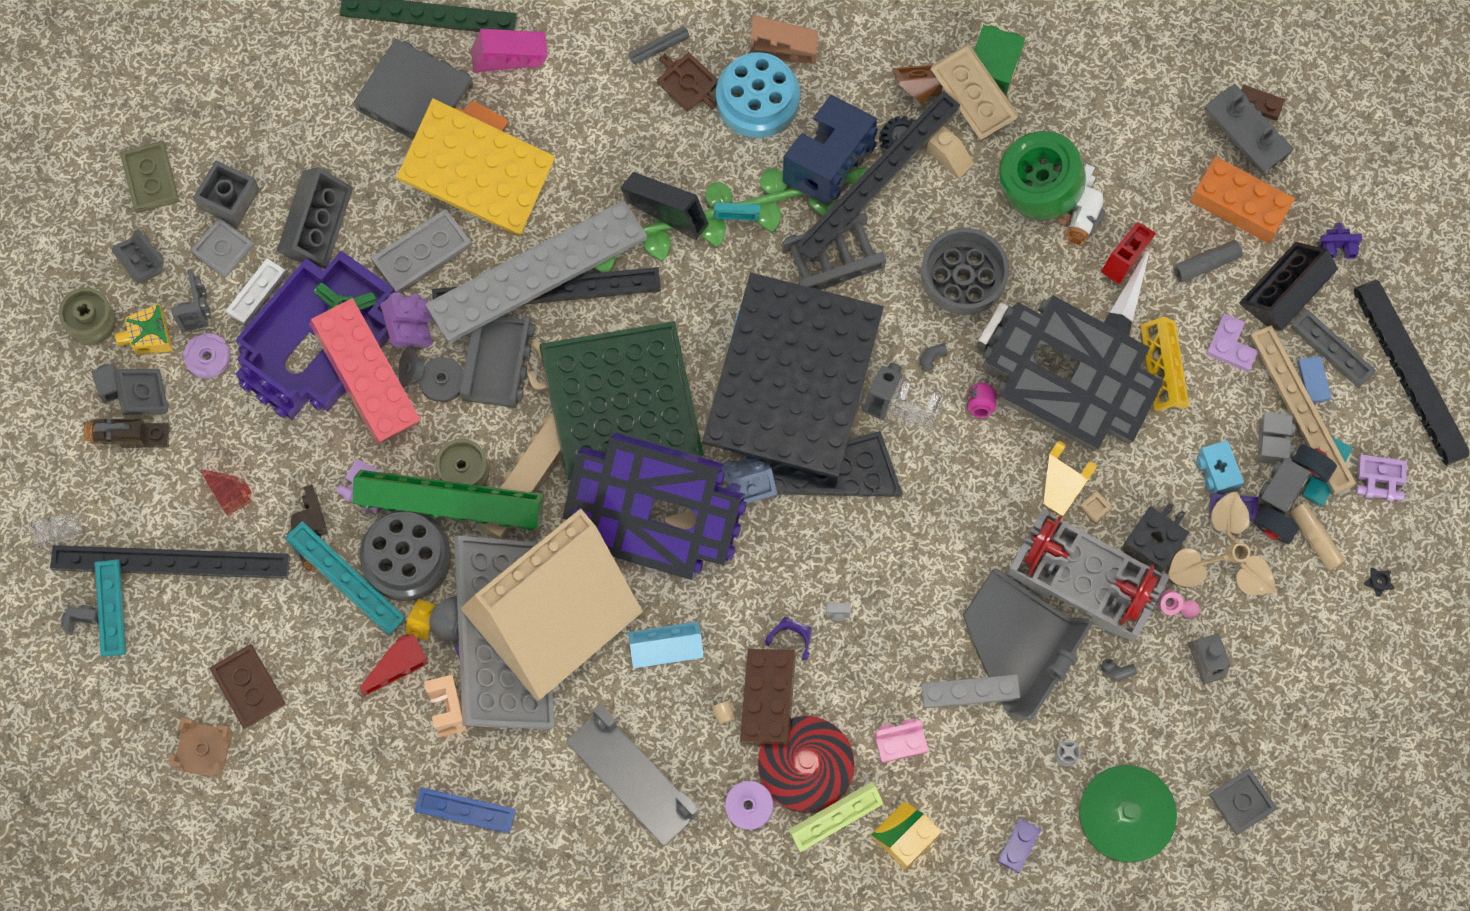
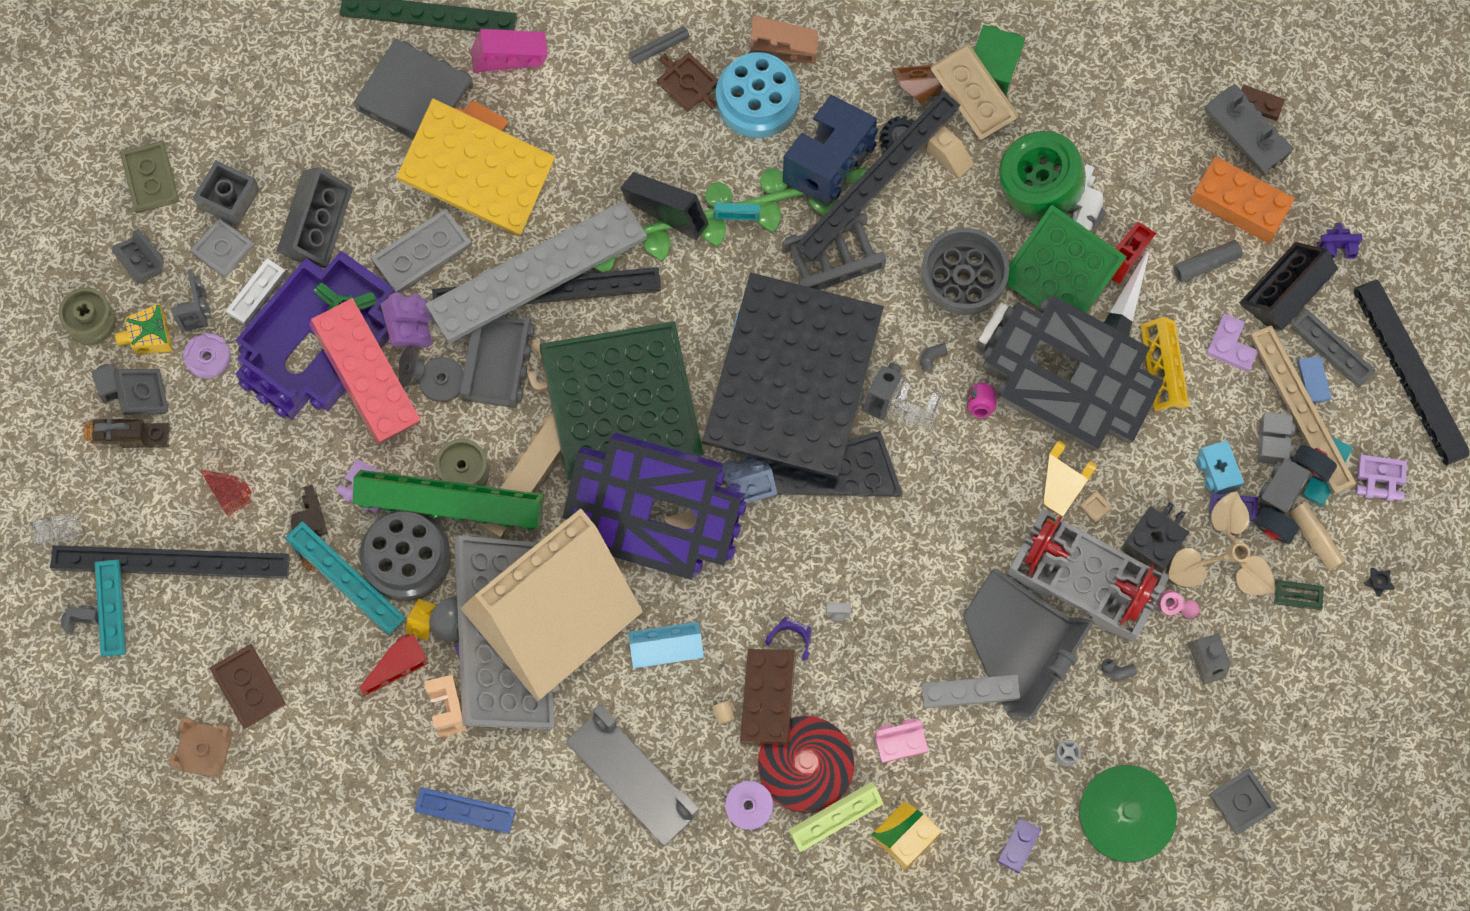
none -> green plate [1006,204,1127,313]
none -> dark green tile [1274,580,1324,610]

